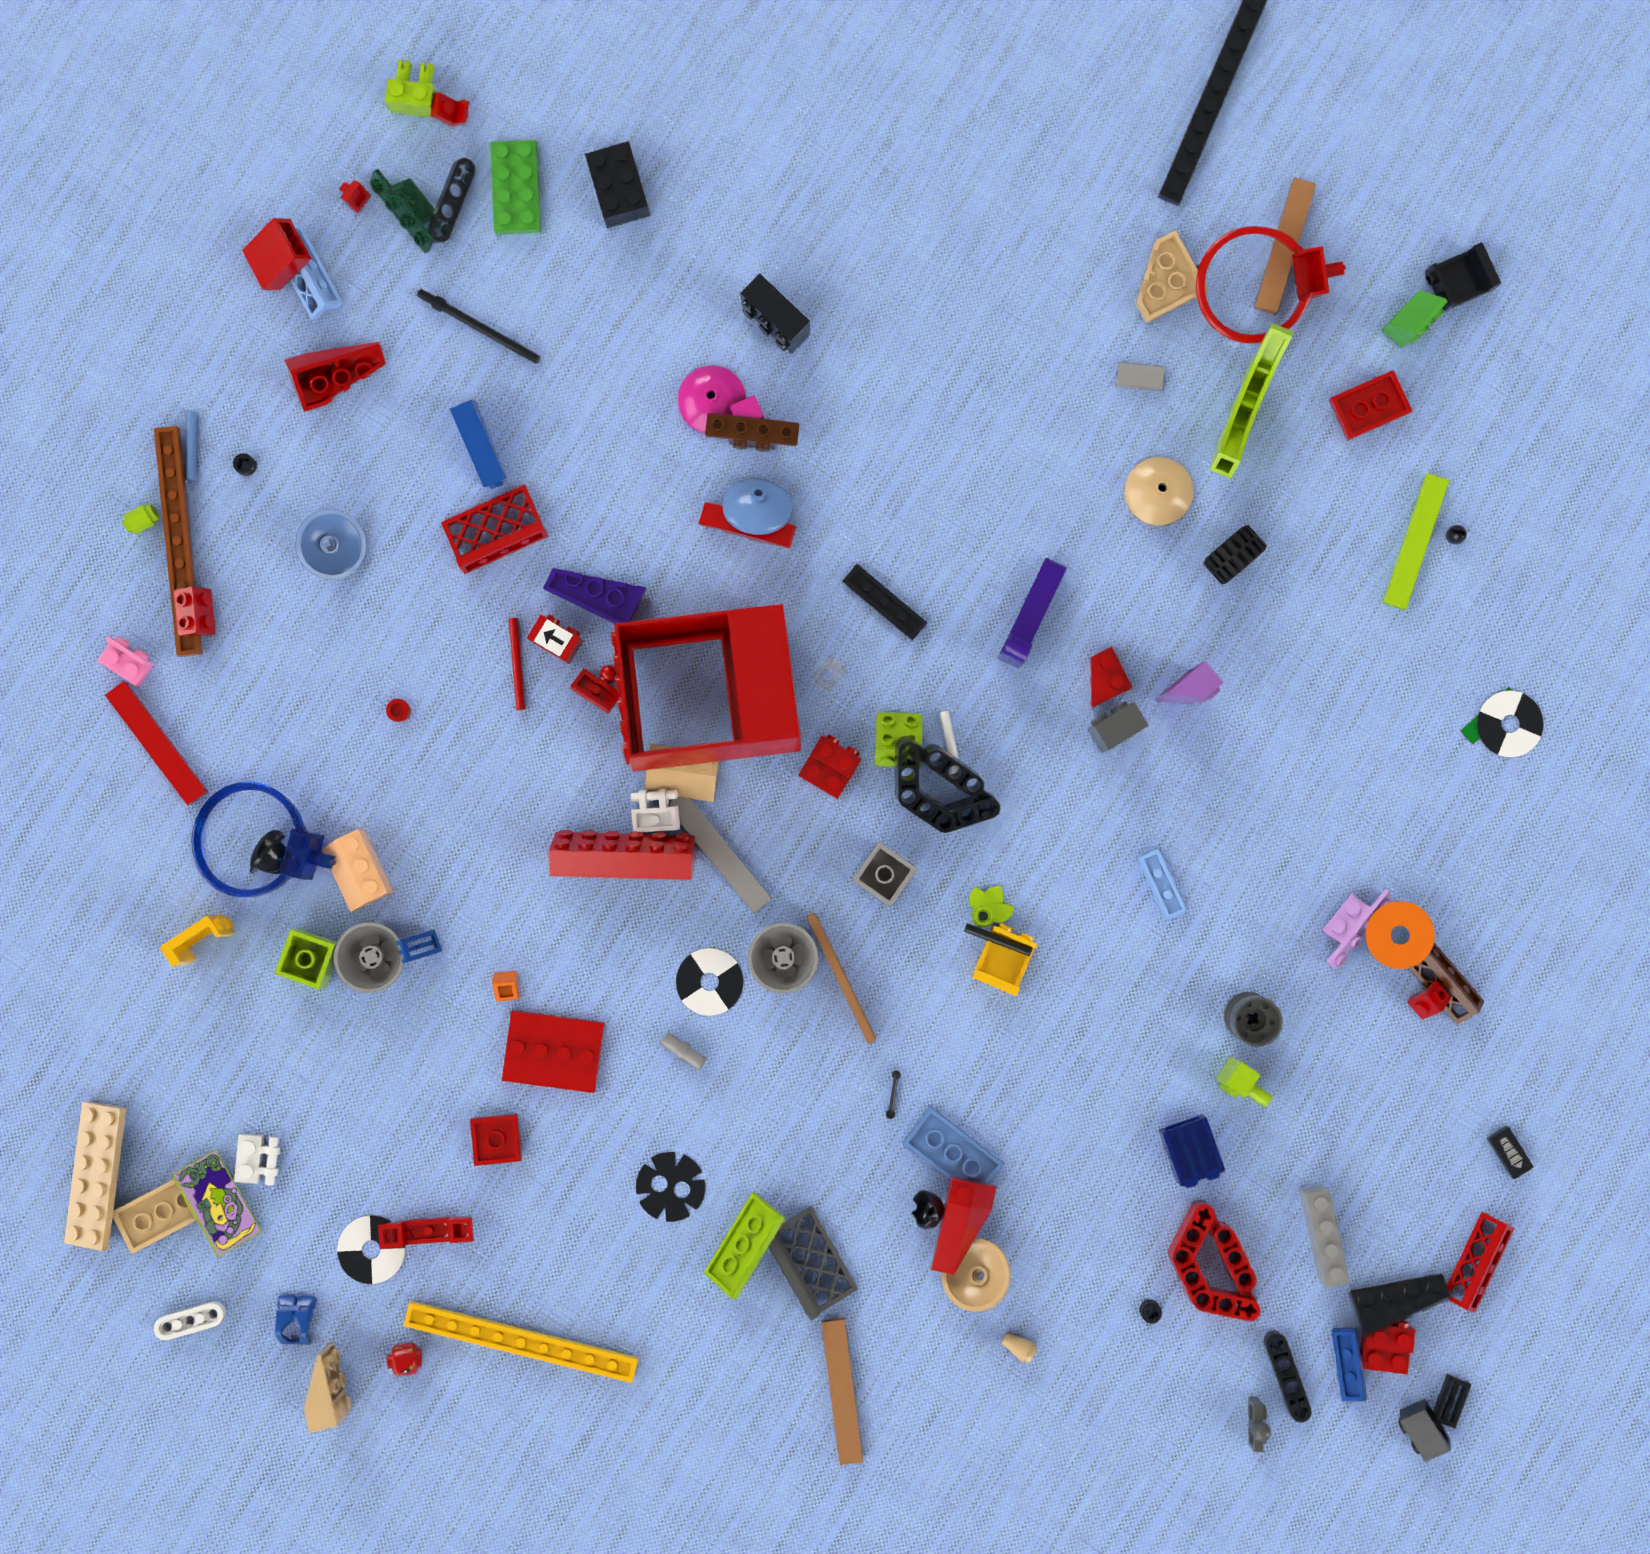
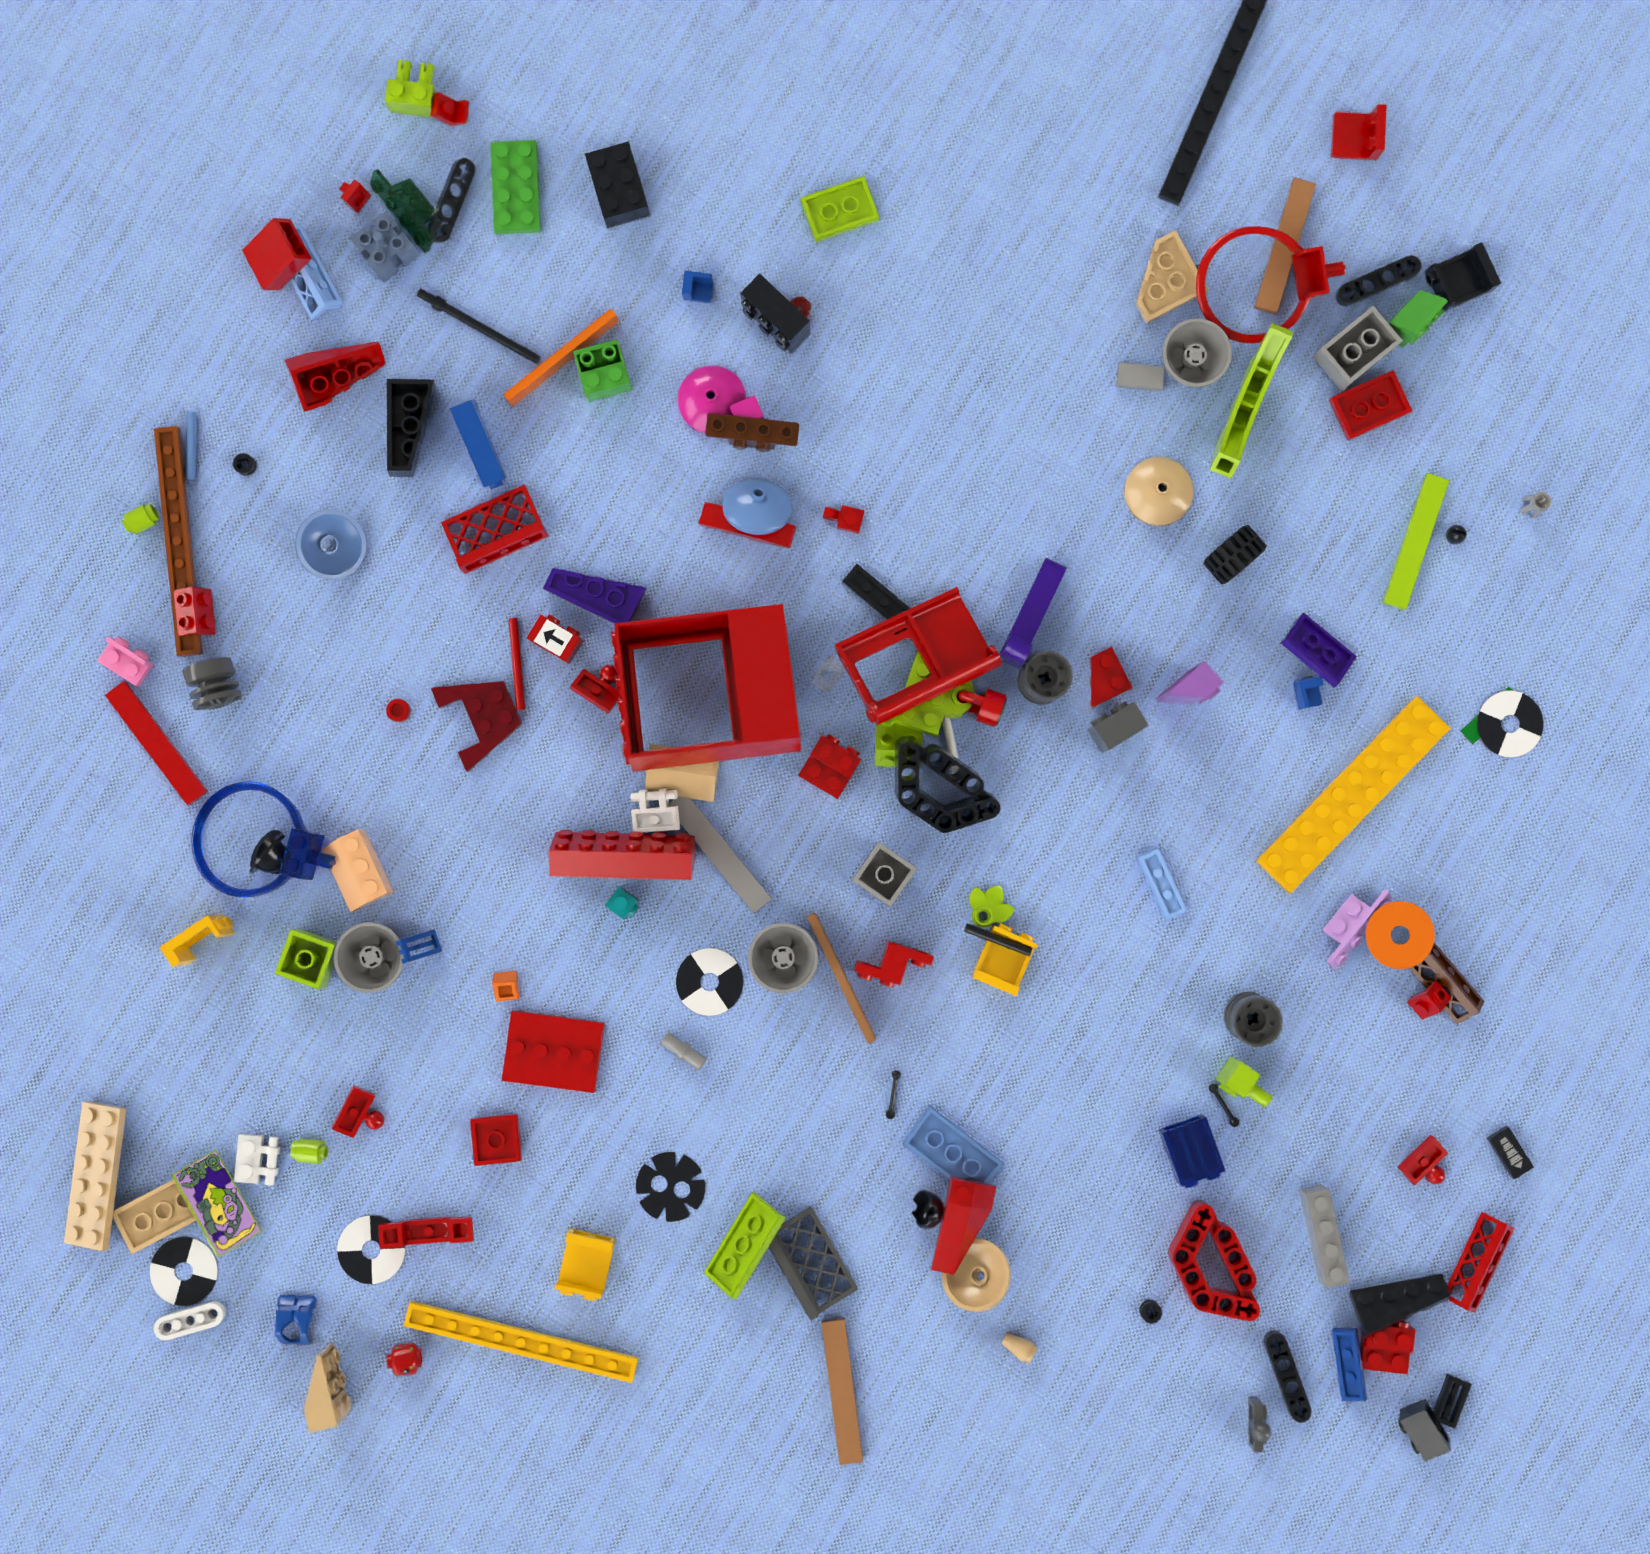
none -> sticker [150,1237,218,1306]
none -> dark grey wheel [182,657,242,710]
none -> lime brick [290,1138,328,1164]
none -> red plate [331,1085,384,1138]
none -> sand blue brick [350,211,420,283]
none -> black wedge [387,379,436,477]
none -> dark red wing [431,681,522,772]
none -> orange tile [504,309,619,407]
none -> yellow panel [554,1228,616,1301]
none -> bright green slope [573,339,633,402]
none -> teal brick [605,887,640,920]
none -> blue panel [682,271,713,303]
none -> clear red plate [791,296,811,317]
none -> lime tile [800,176,880,243]
none -> red plate [823,505,865,534]
none -> red piece [835,587,1002,725]
none -> red bracket [854,940,934,988]
none -> lime plate [893,651,1007,738]
none -> dark grey wheel [1017,651,1073,705]
none -> light grey piece [1162,318,1232,388]
none -> black hinge [1209,1084,1239,1127]
none -> yellow plate [1255,696,1451,893]
none -> dark purple tile [1280,612,1357,688]
none -> blue panel [1293,676,1324,710]
none -> light grey brick [1313,306,1403,391]
none -> red bracket [1331,104,1387,160]
none -> black beam [1336,255,1421,307]
none -> red plate [1397,1135,1448,1186]
none -> light grey piece [1520,492,1551,519]

